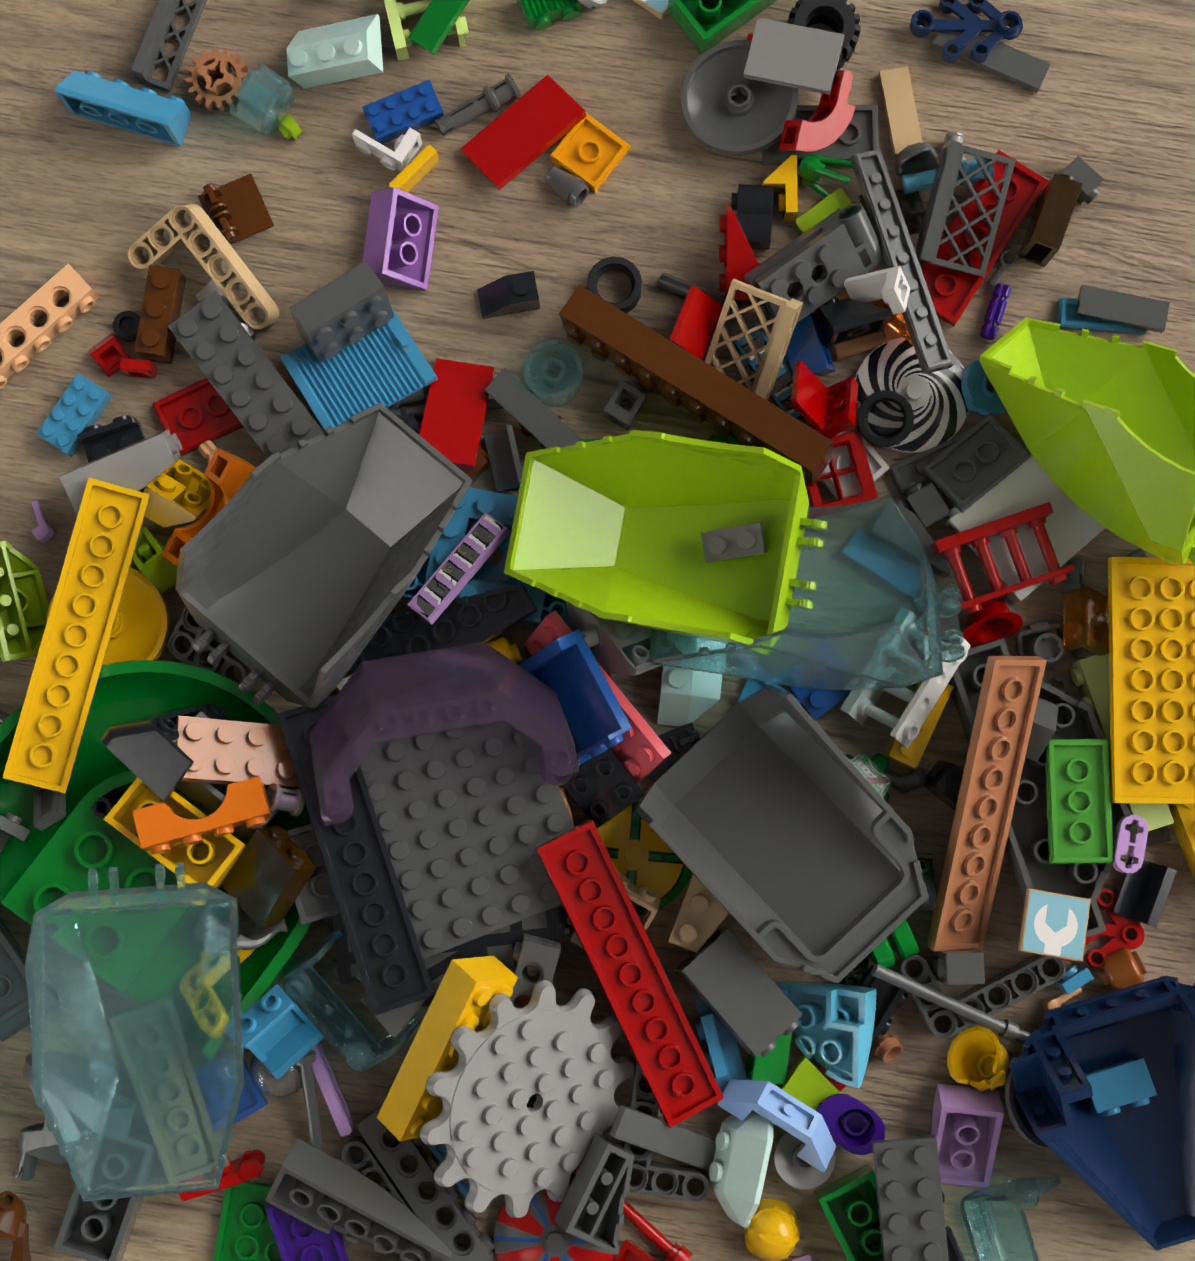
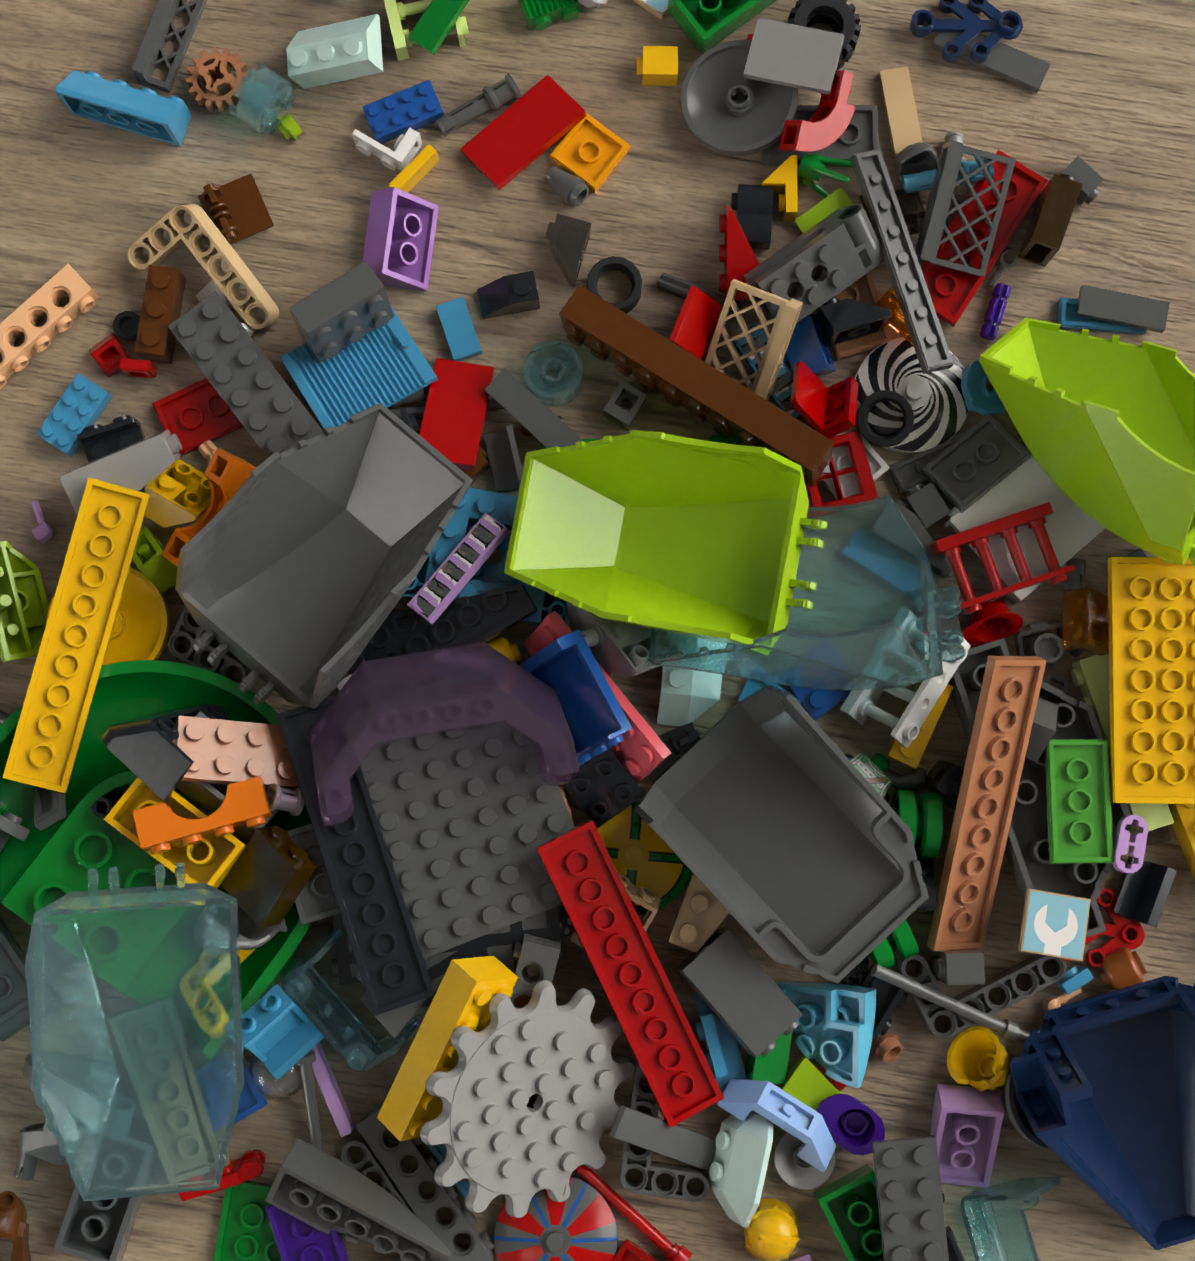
dark grey wedge [554,1134,634,1255] -> none
dark grey plate [701,522,768,563] -> none
white bracket [844,266,910,314] -> none
dark azure brick [1085,1057,1157,1117] -> none
none -> dark azure tile [436,297,482,361]
none -> clear smoke slope [546,213,591,287]
none -> yellow brick [636,46,678,86]
none -> green wheel [890,789,943,860]

